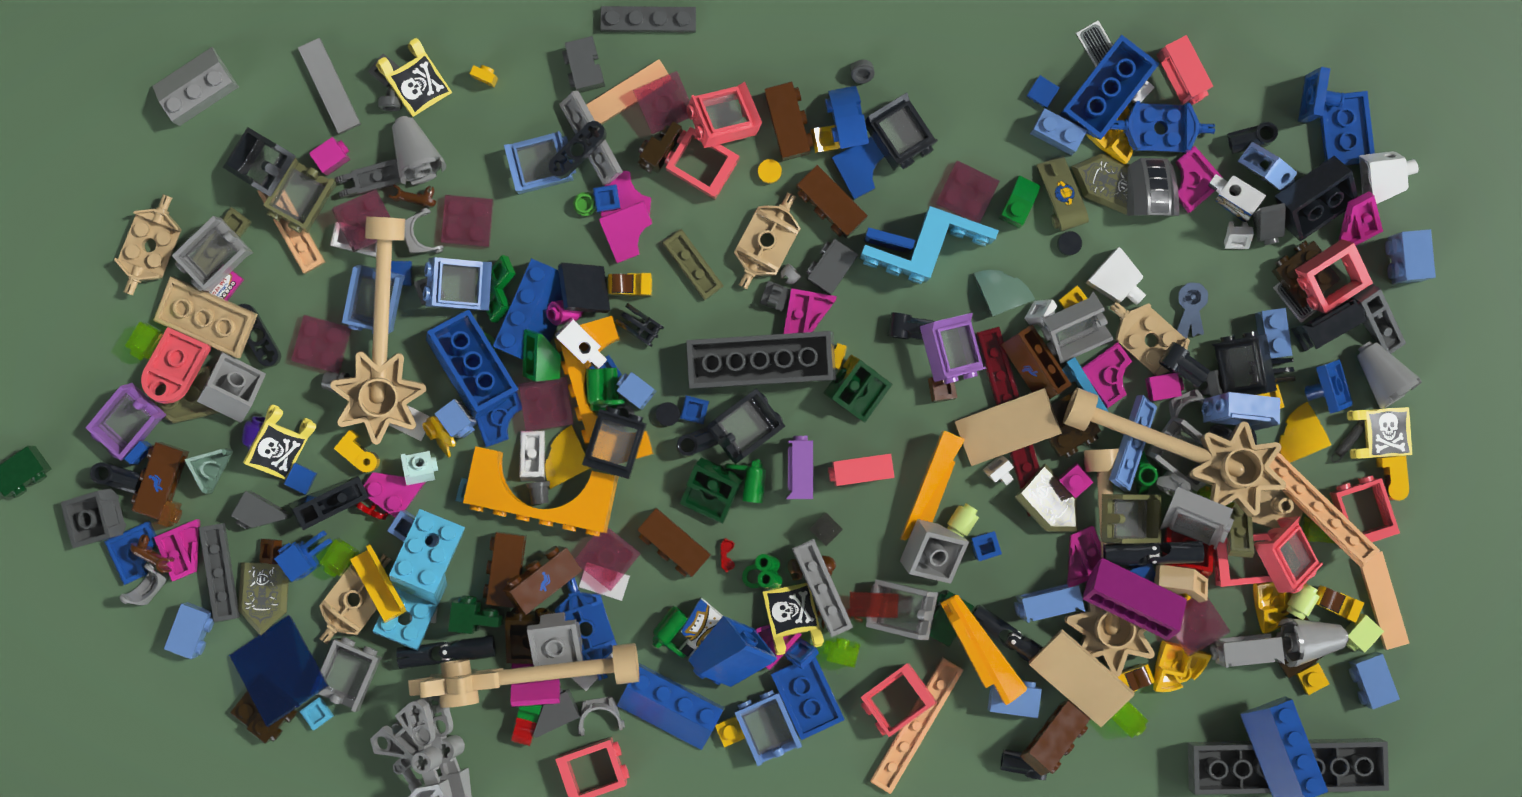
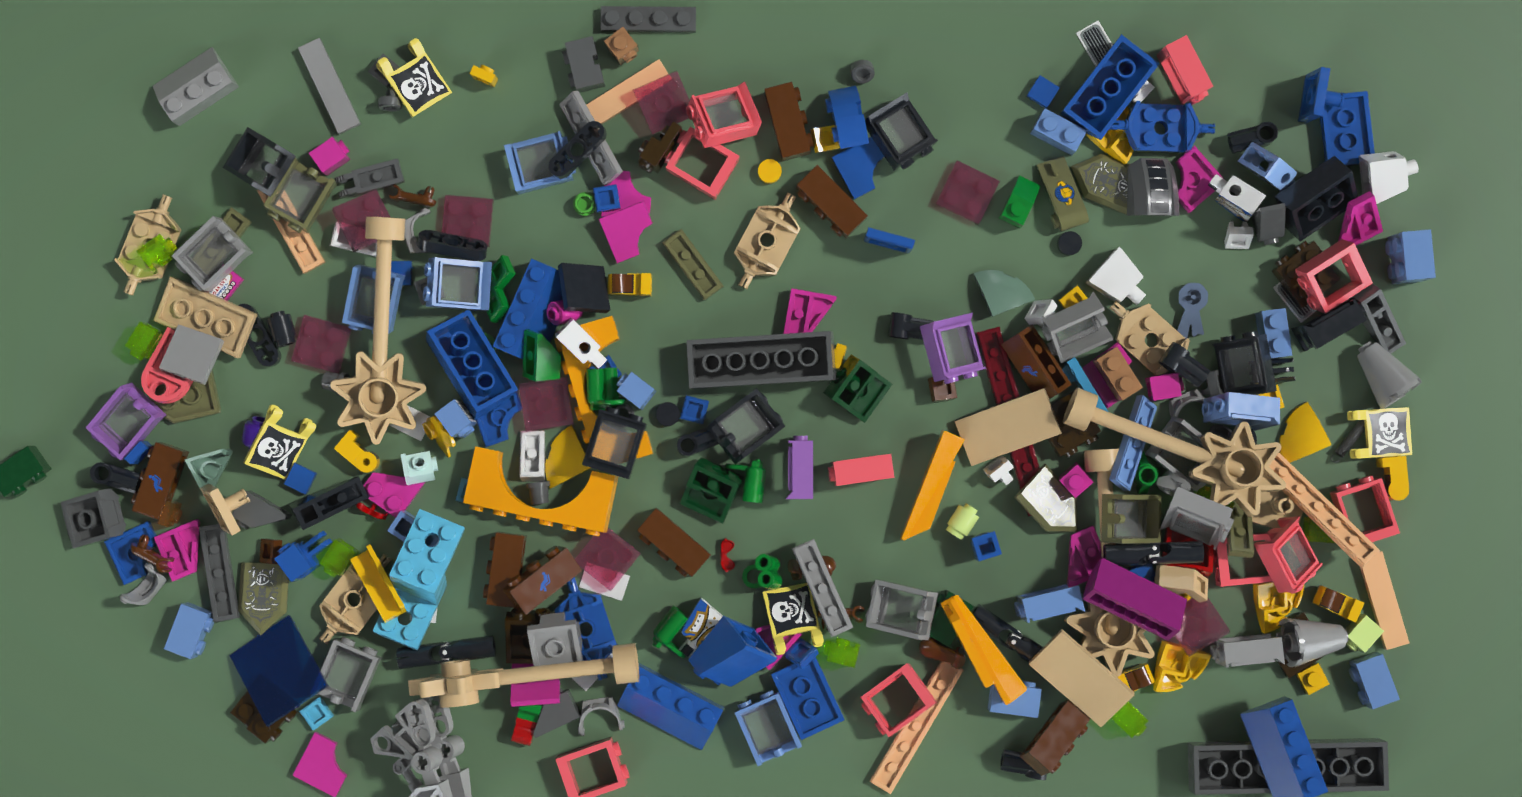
light grey slope [197,352,266,423] -> none
light grey cone [392,116,446,185] -> none
dark green brick [448,595,505,634] -> none
black arm [614,303,664,347] -> none
yellow plate [715,715,745,748] -> none
dark grey tile [760,281,790,312] -> none
light grey hinge [780,263,802,284] -> none
dark grey hinge [806,239,858,295] -> none
clear smoke brick [808,512,843,546] -> none
clear red tile [849,592,899,618] -> none
medium azure bracket [859,206,999,284] -> none
light grey slope [900,519,969,584] -> none
yellowish green brick [1286,583,1320,620] -> none
blue tile [1305,359,1354,414] -> none
none -> clear neon green brick [136,234,178,275]
none -> light grey tile [159,324,224,385]
none -> tan tile [200,484,250,535]
none -> black brick [267,311,297,348]
none -> dark pink tile [292,732,347,797]
none -> black beam [417,230,488,261]
none -> medium nougat brick [604,27,639,65]
none -> reddish brown piece [919,637,966,669]
none -> medium nougat brick [1092,347,1143,401]

